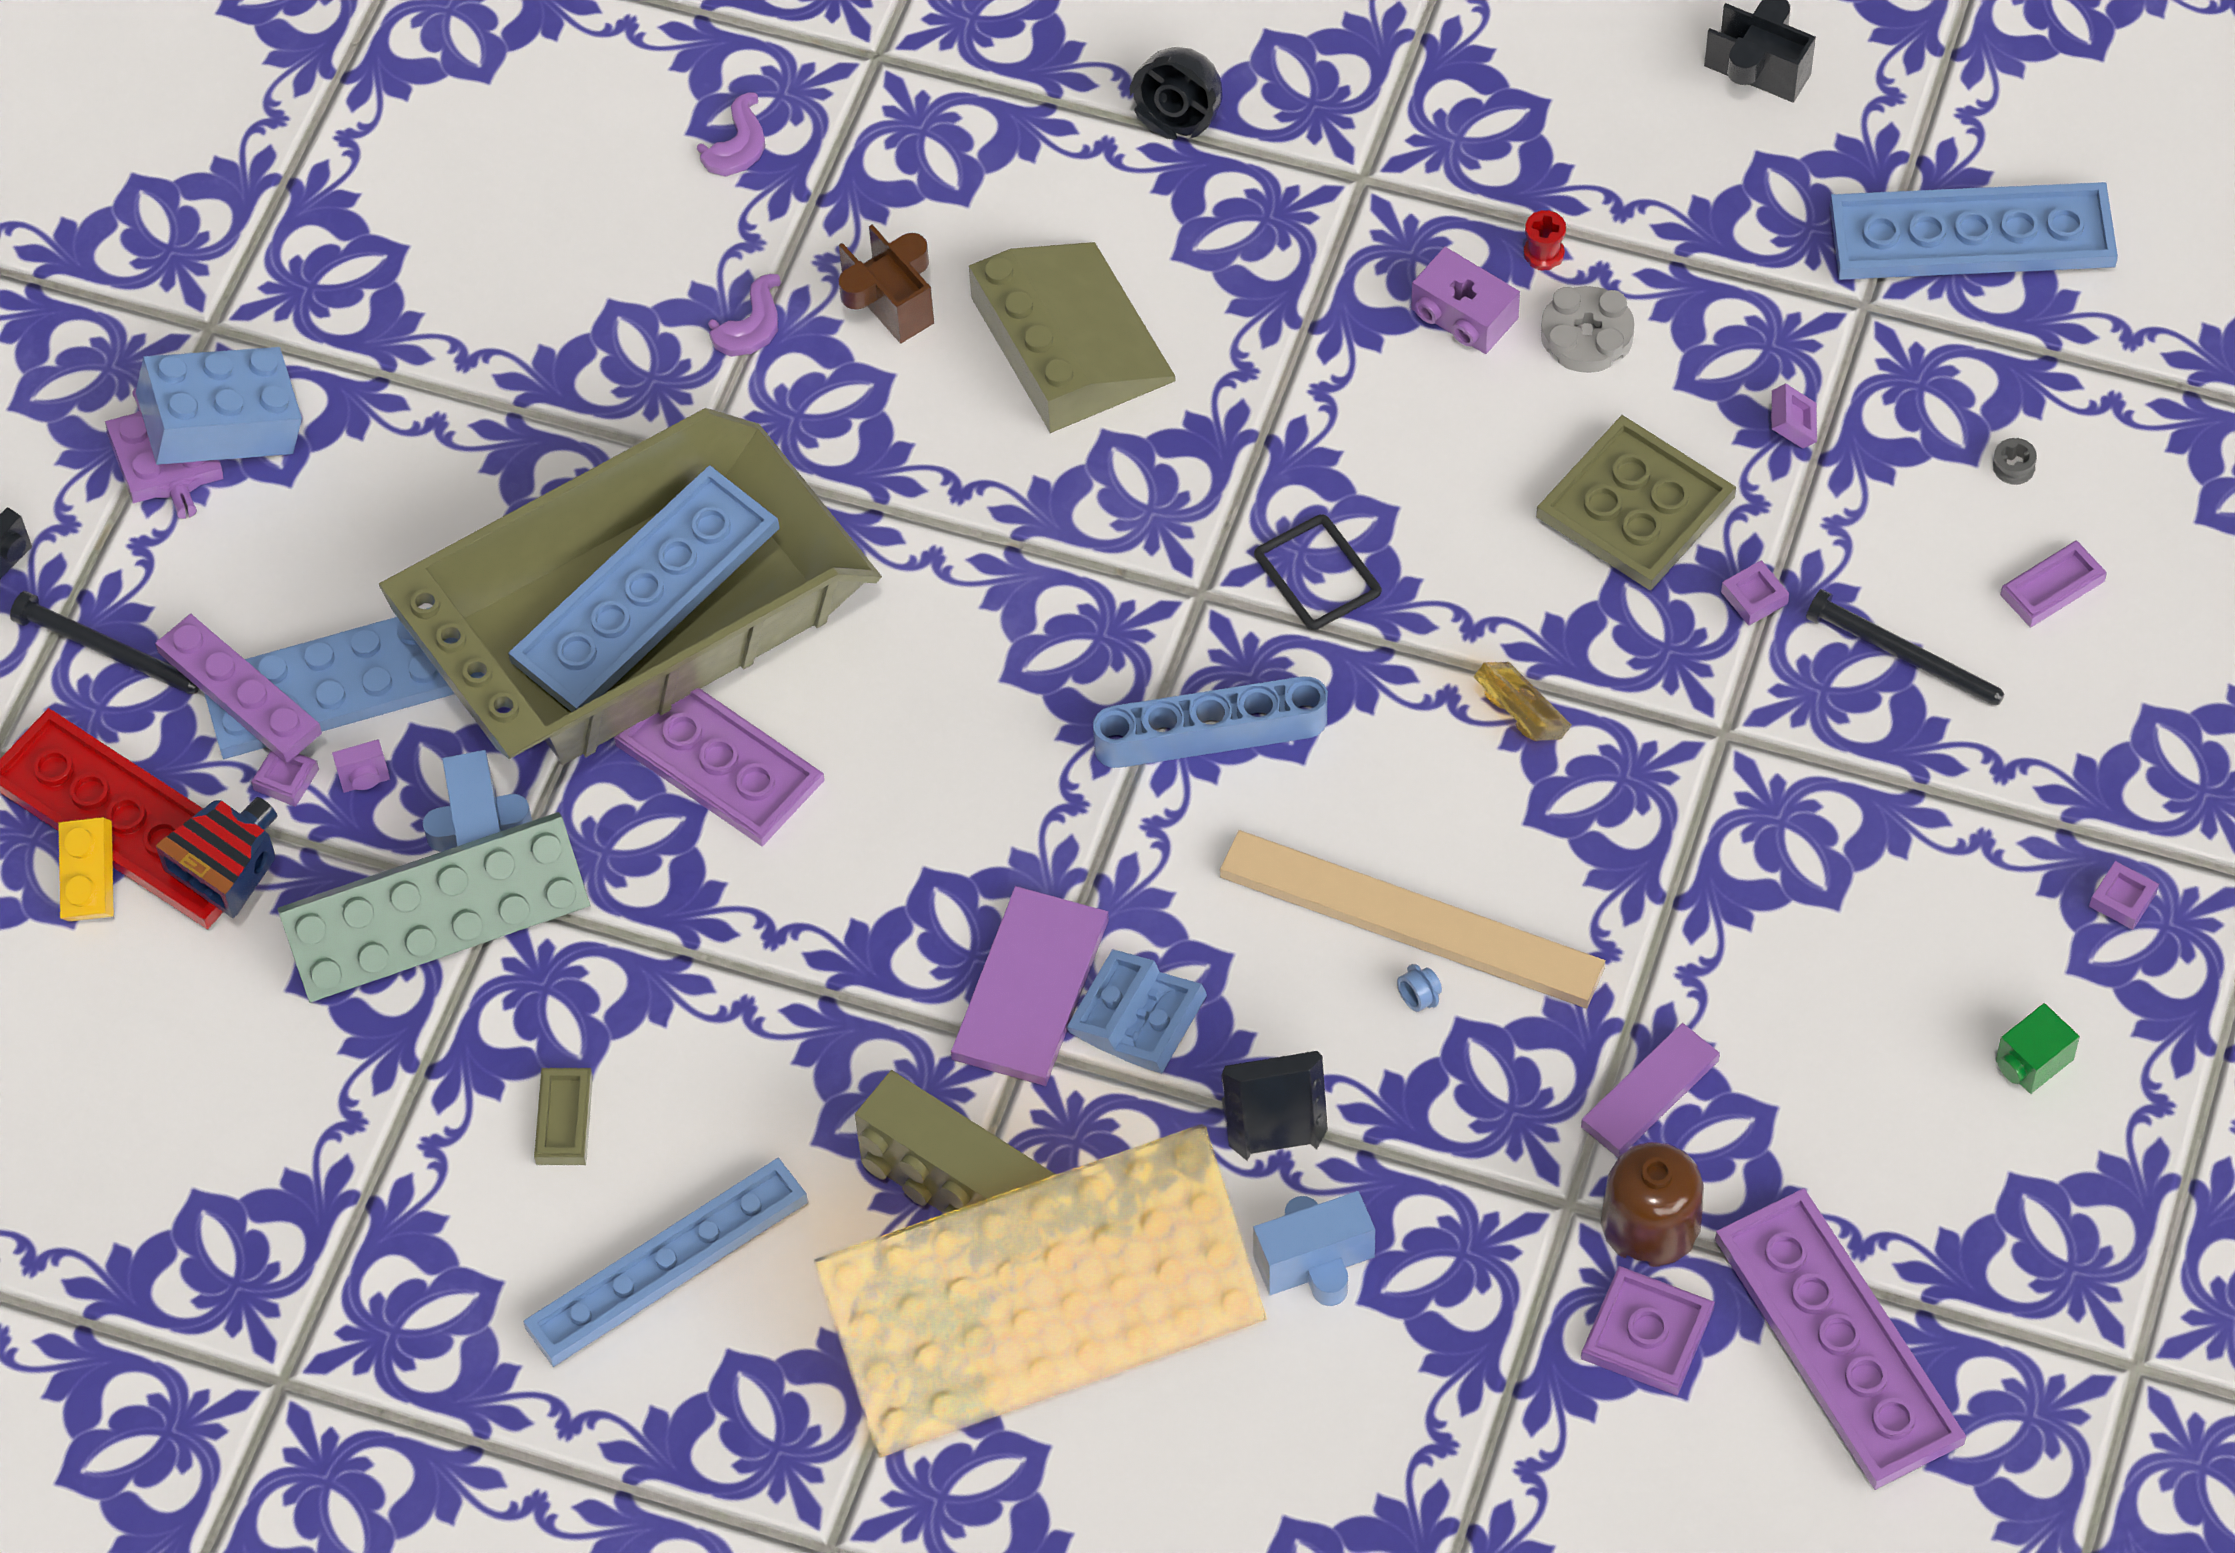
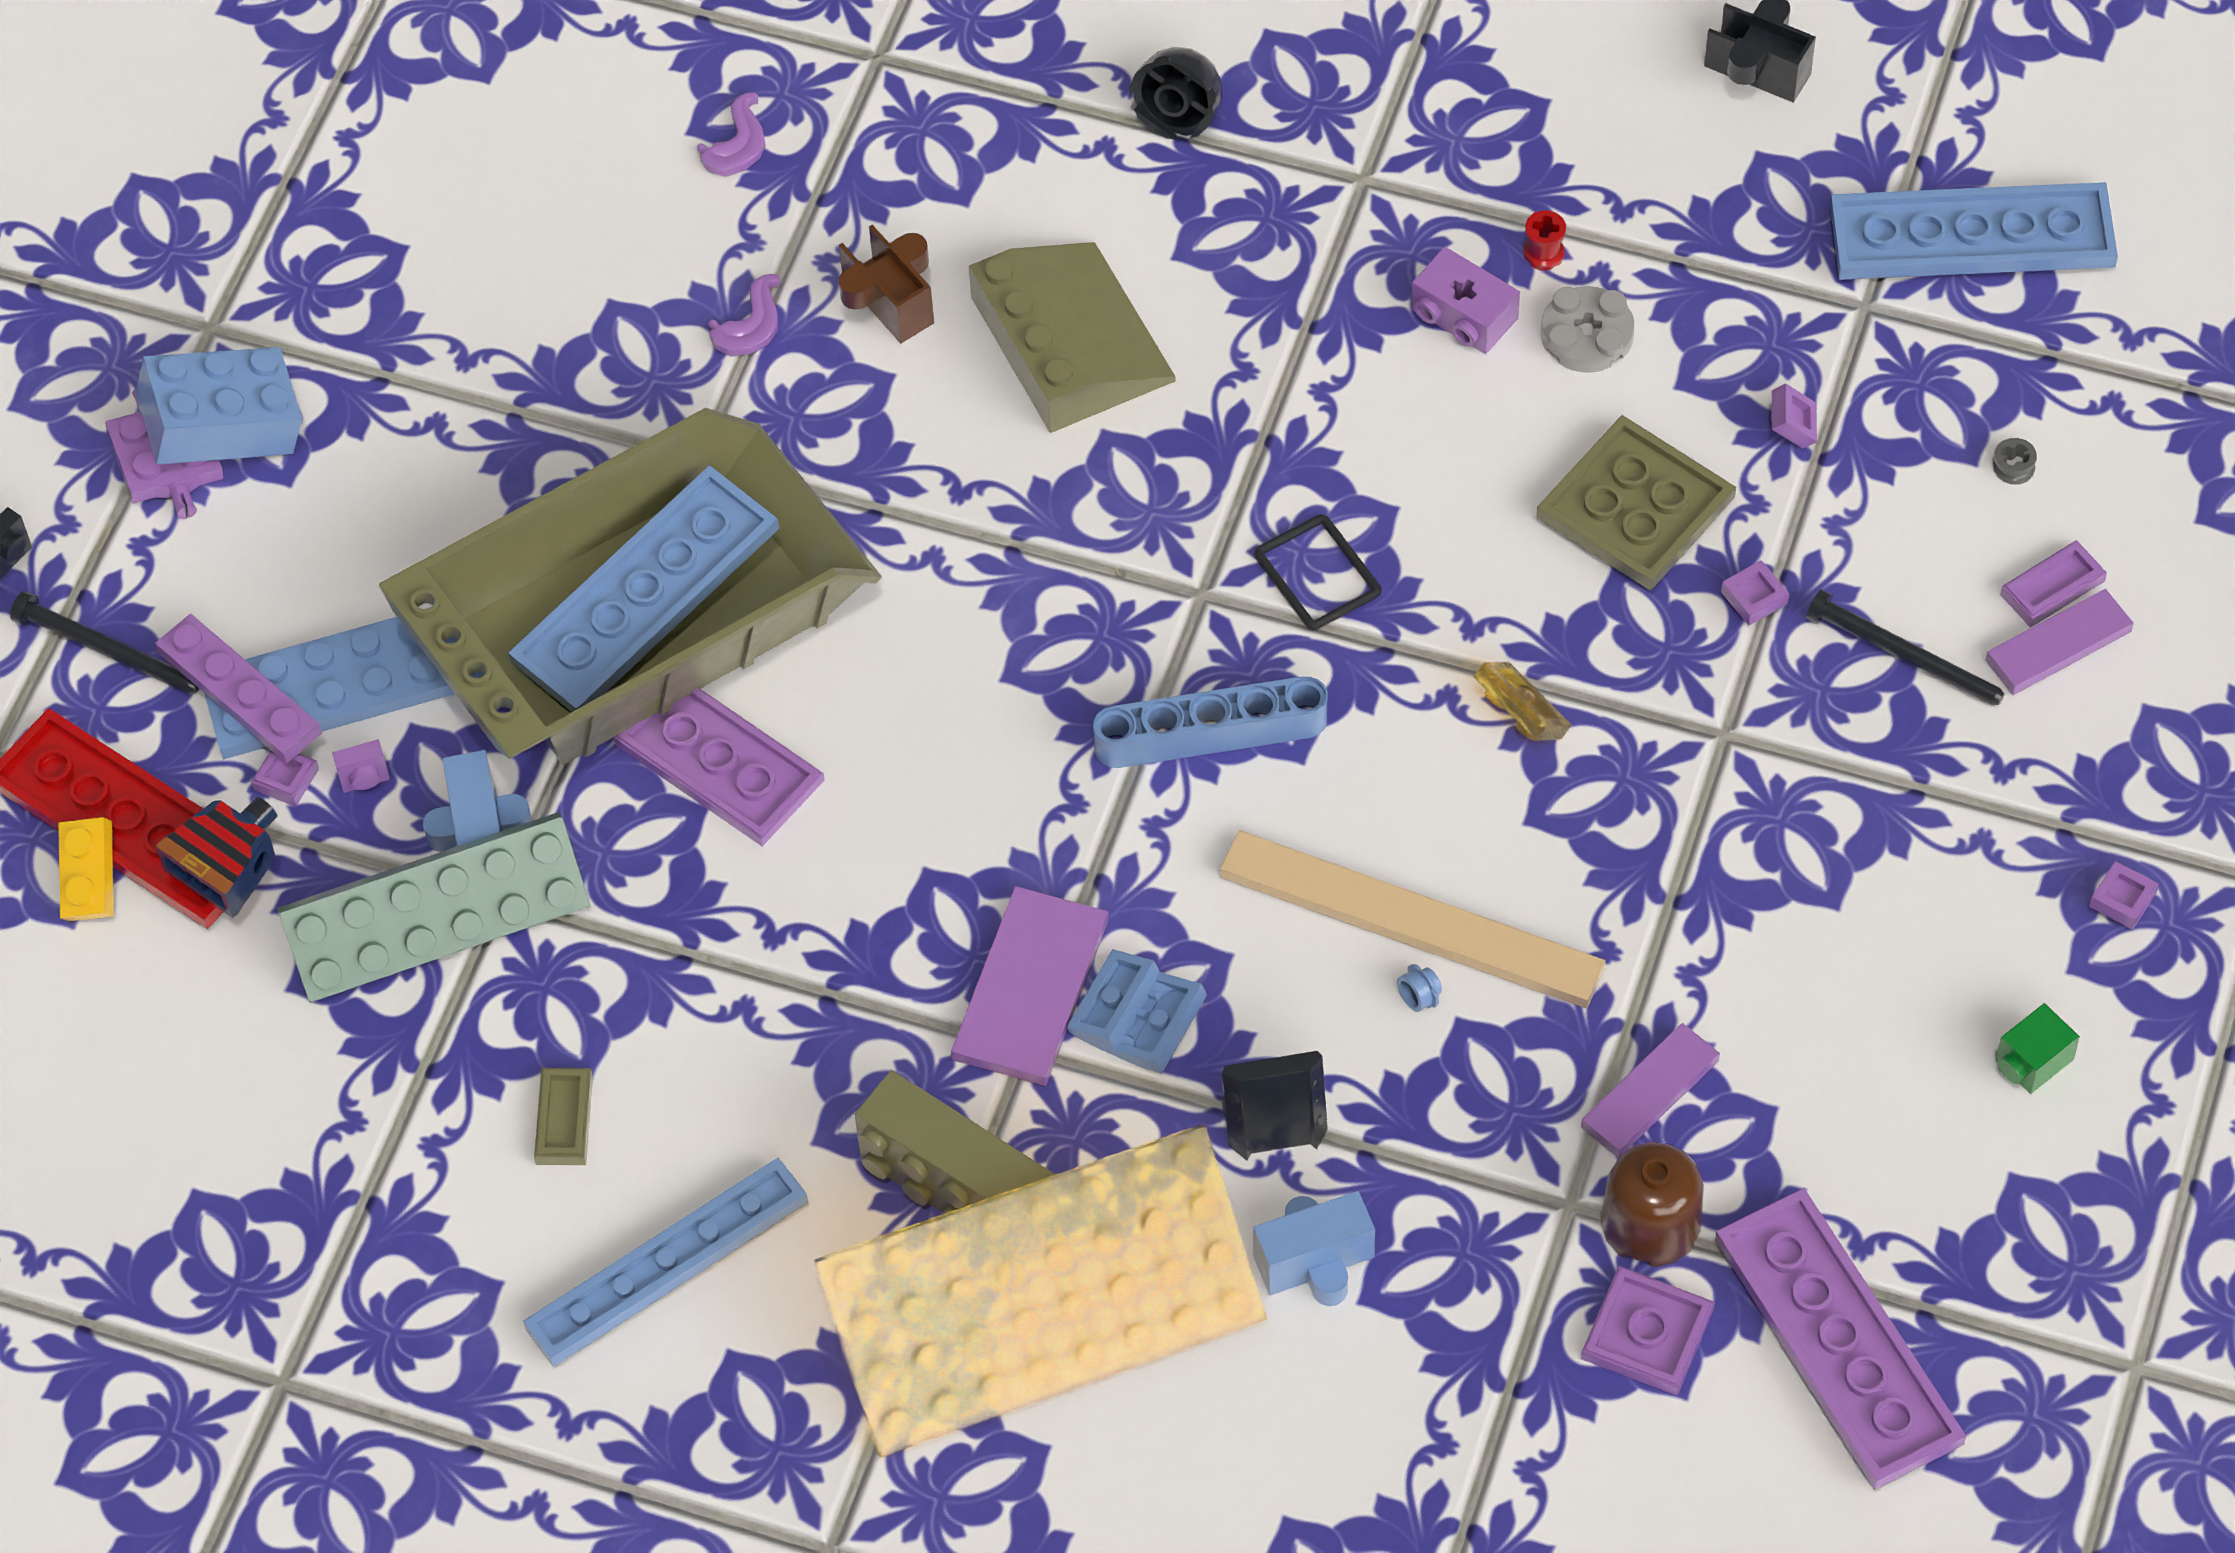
none -> medium lavender tile [1985,588,2134,695]

